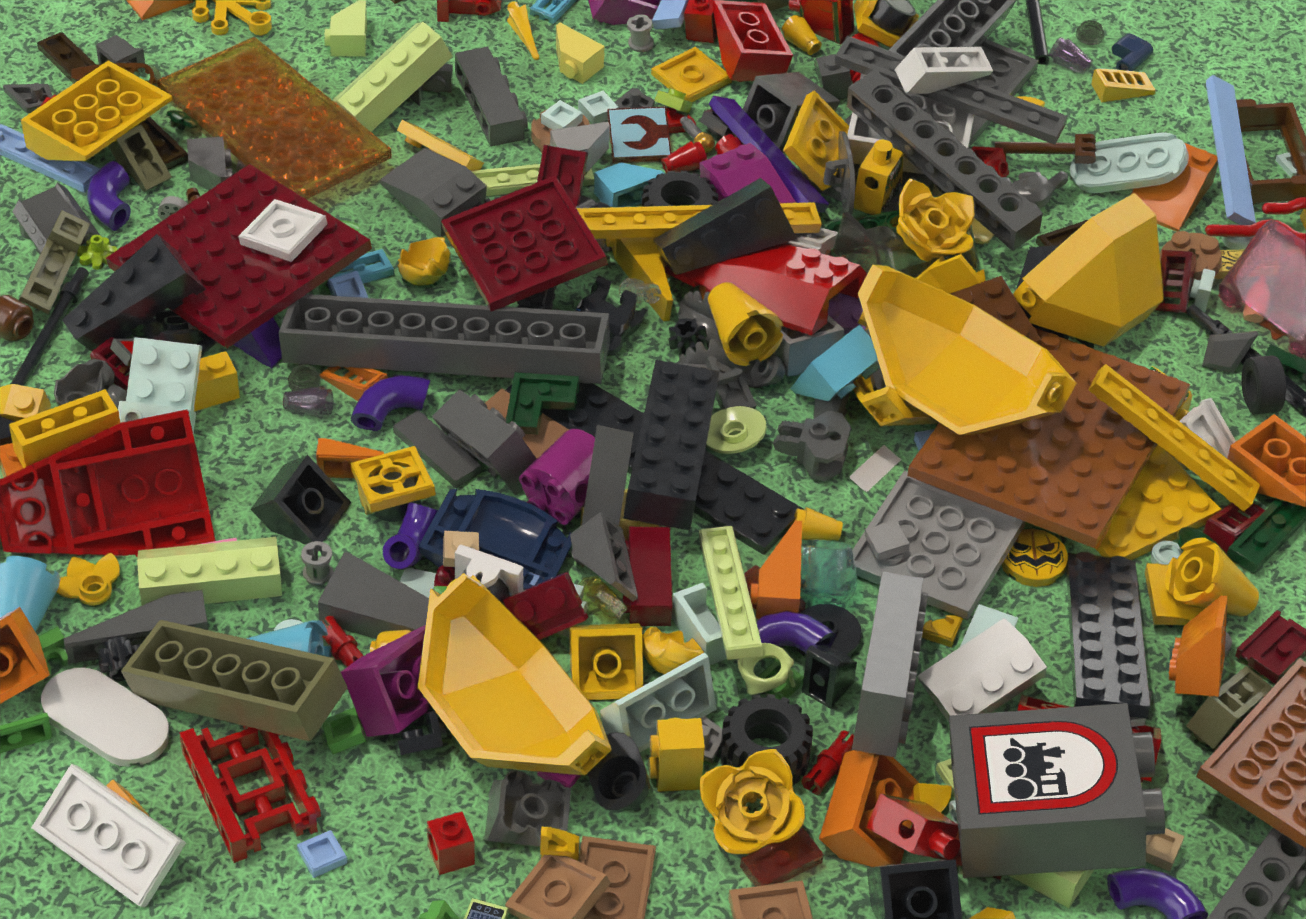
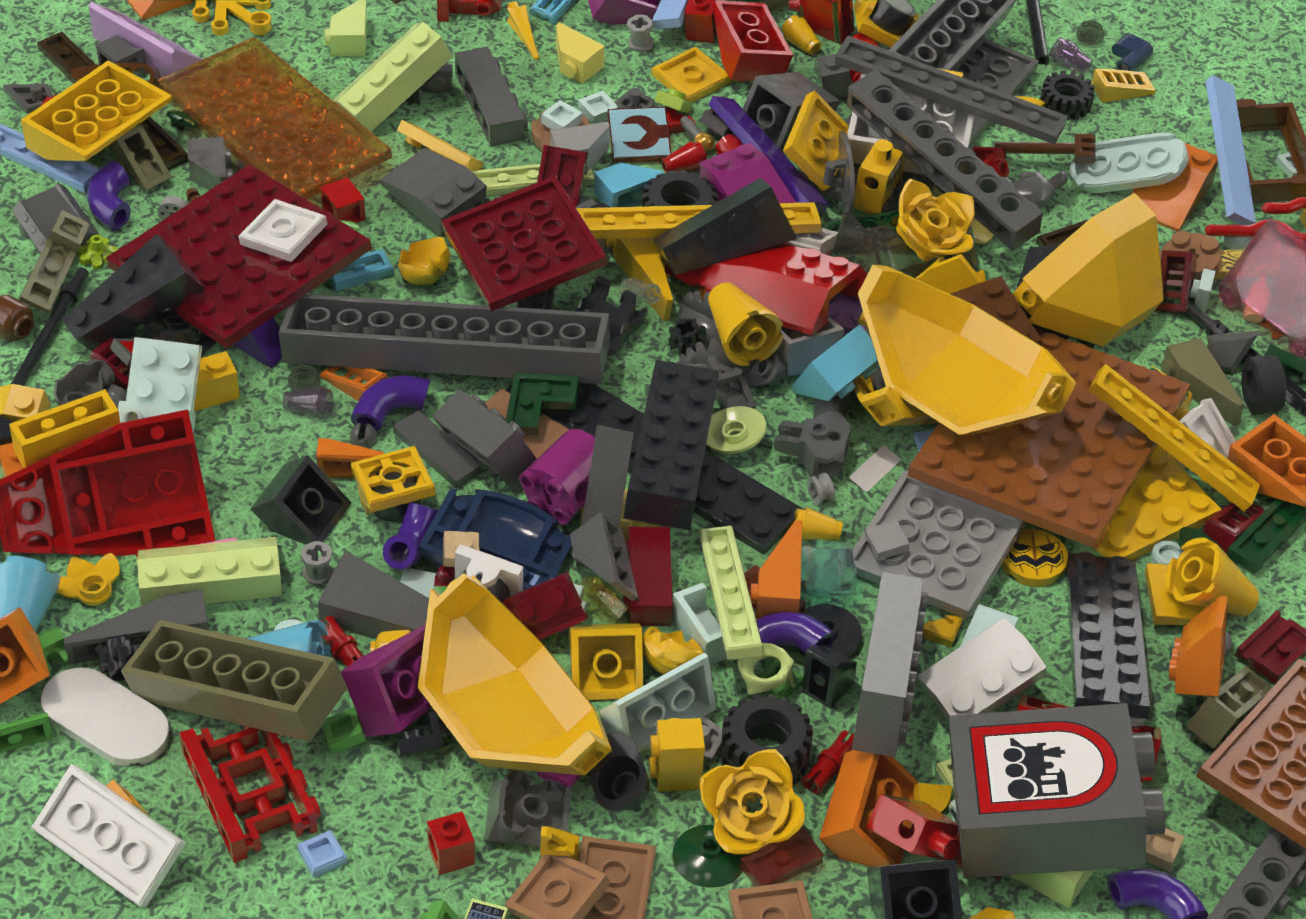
light blue tile [327,271,369,298] -> none
white slope [895,47,993,94] -> none
none -> lavender slope [89,2,207,85]
none -> red brick [320,177,366,223]
none -> dark grey hinge [350,423,377,449]
none -> dark green dish [672,825,747,888]
none -> light grey bush [807,473,835,506]
none -> black tyre [1040,70,1095,120]
none -> olive slope [1161,338,1244,426]

